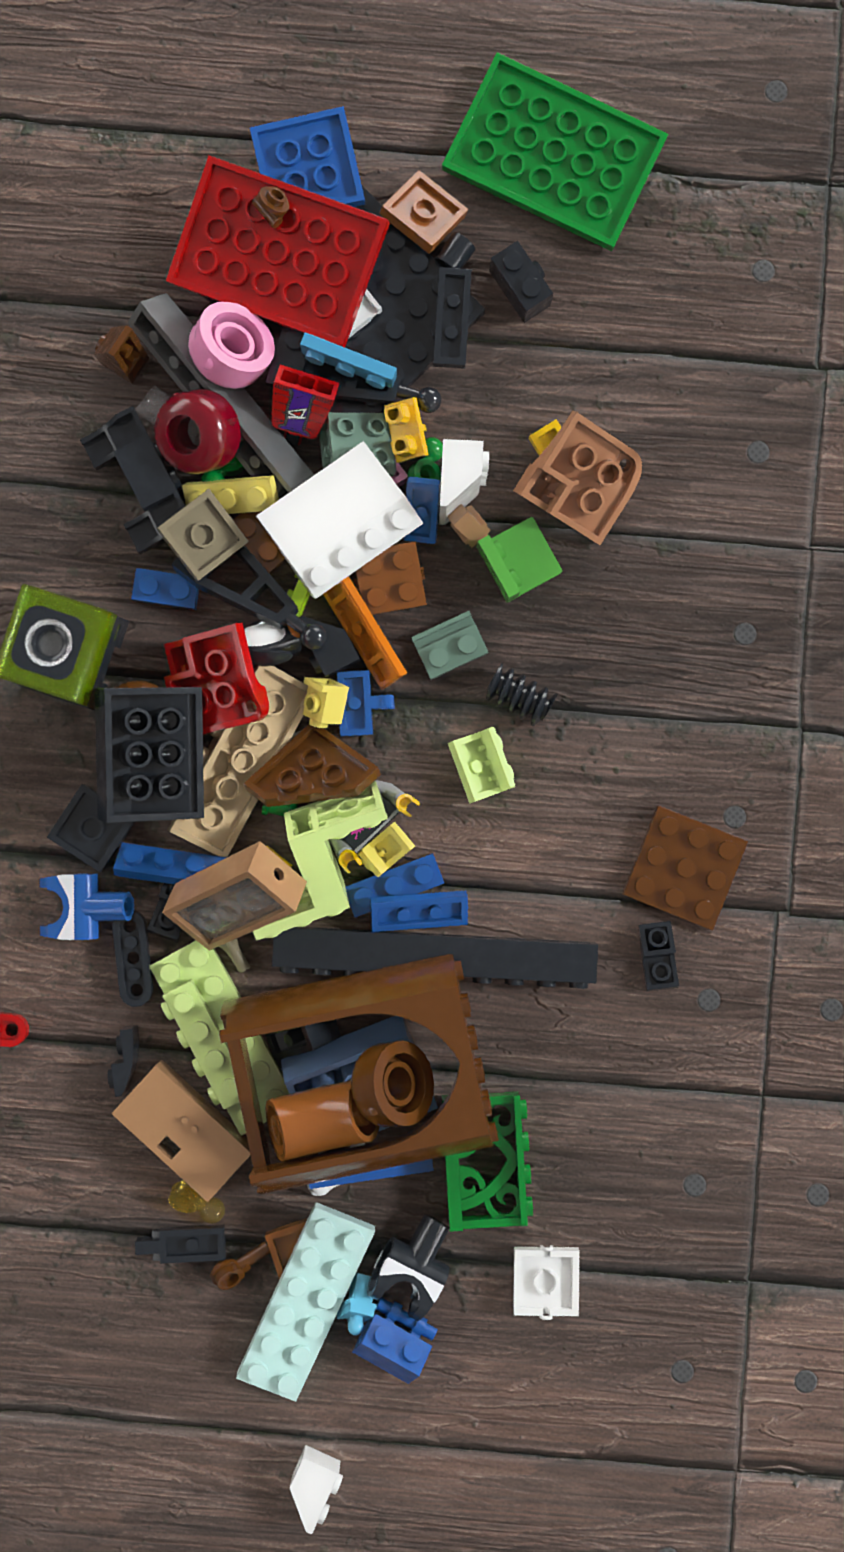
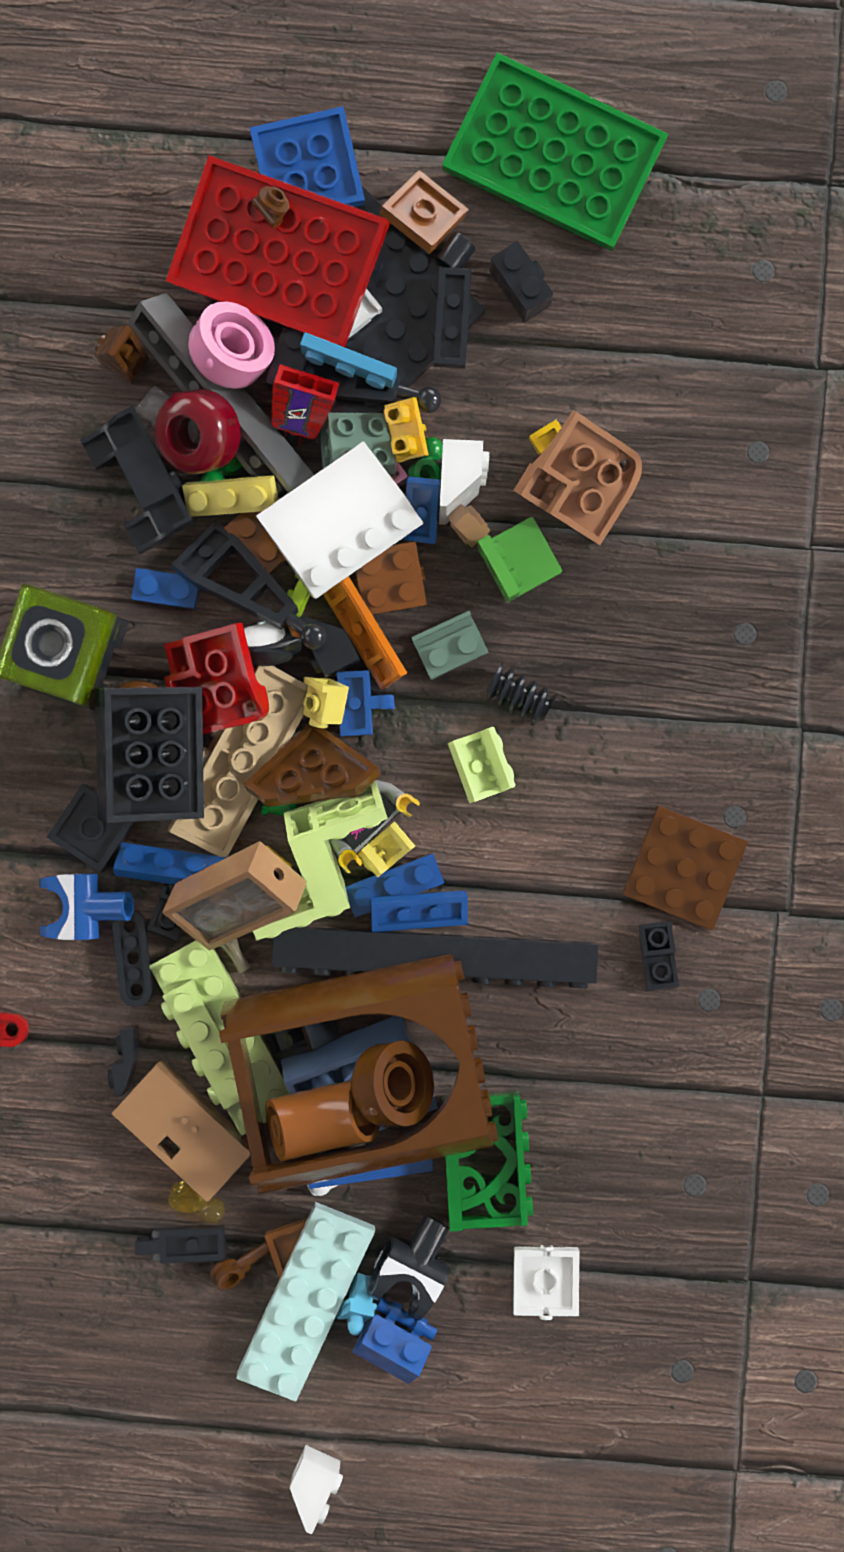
dark tan plate [156,489,249,581] -> none

